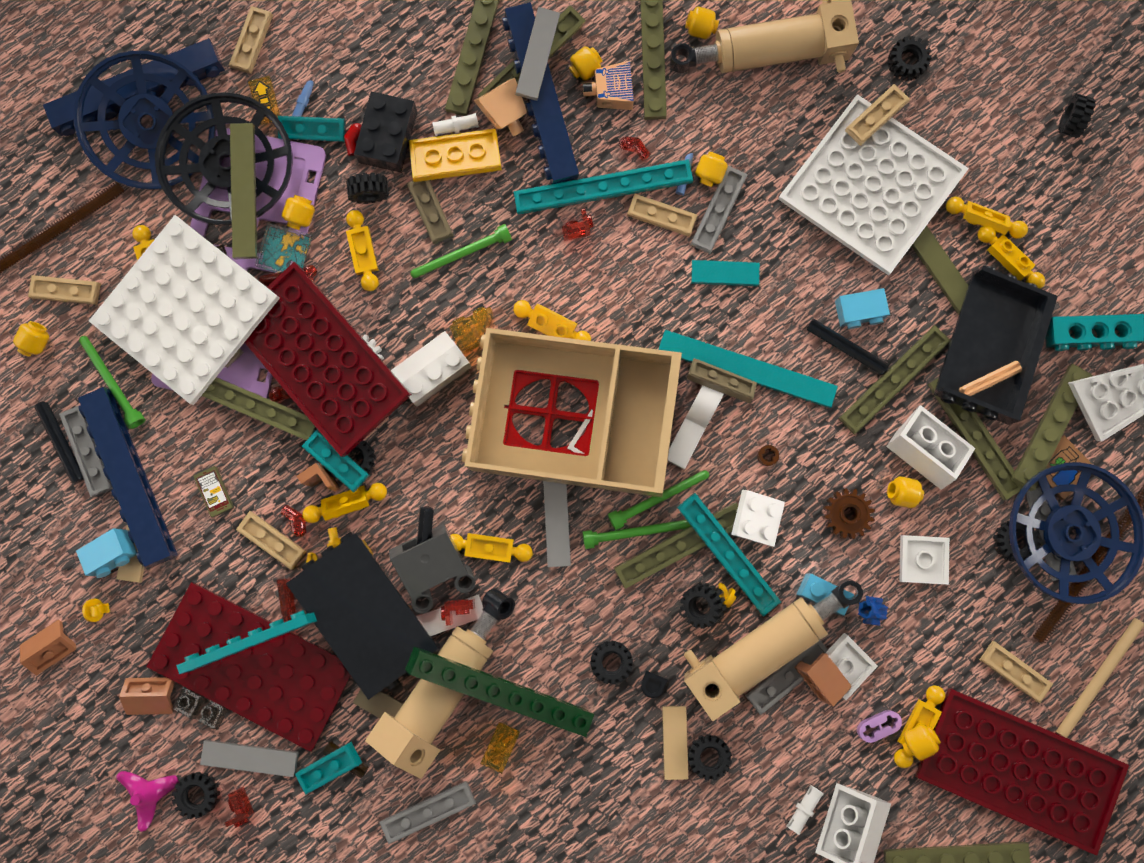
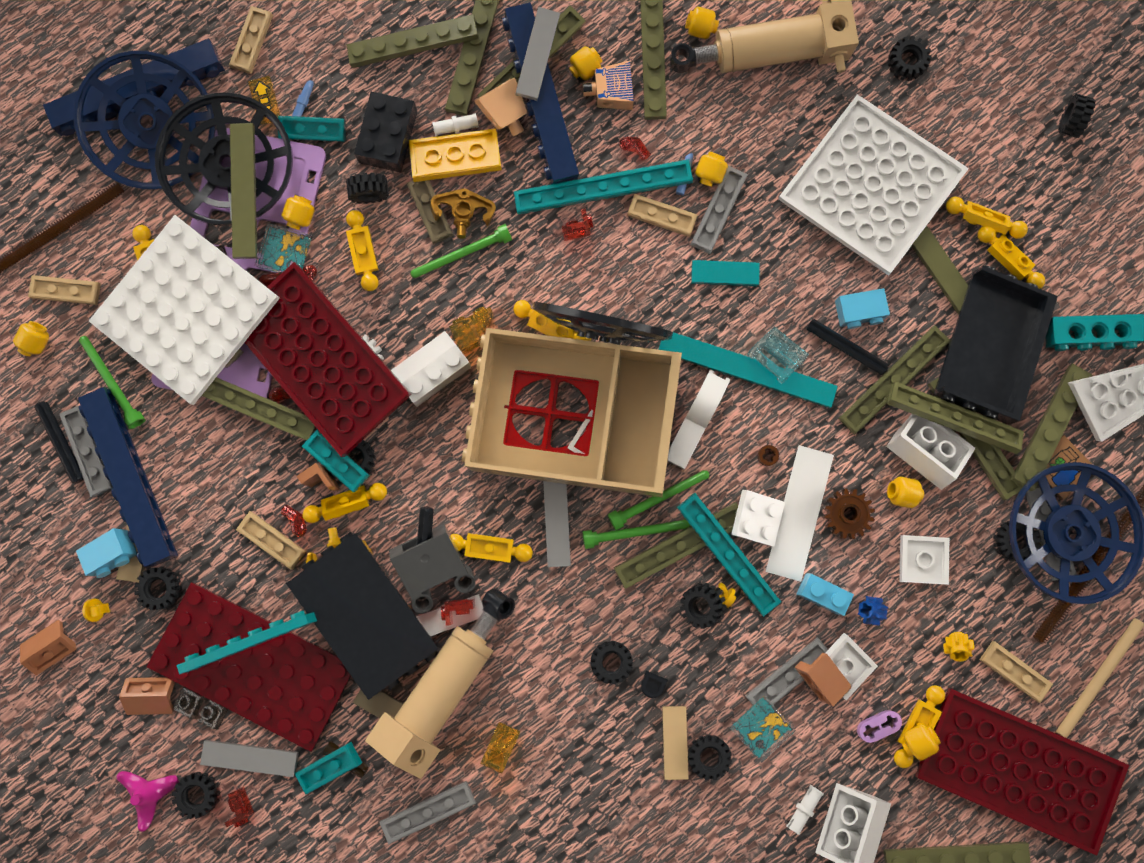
tile [193,466,234,518] -> none
clear red tile [277,579,296,622] -> none
red arm [344,123,362,156] -> none
dark green brick [405,647,595,737] -> none
tan piece [684,579,863,721] -> none
dark tan tile [687,358,757,404] -> none
tan tile [845,84,910,146] -> none
light nougat axle [959,361,1022,396] -> none
none -> black tyre [134,568,182,610]
none -> olive plate [346,14,479,68]
none -> pearl gold piece [430,188,496,239]
none -> black dish [533,302,673,345]
none -> clear tile [730,696,796,763]
none -> clear light blue plate [747,326,809,384]
none -> white sticker [765,445,834,582]
none -> olive plate [887,381,1024,454]
none -> yellow gear [943,632,975,662]

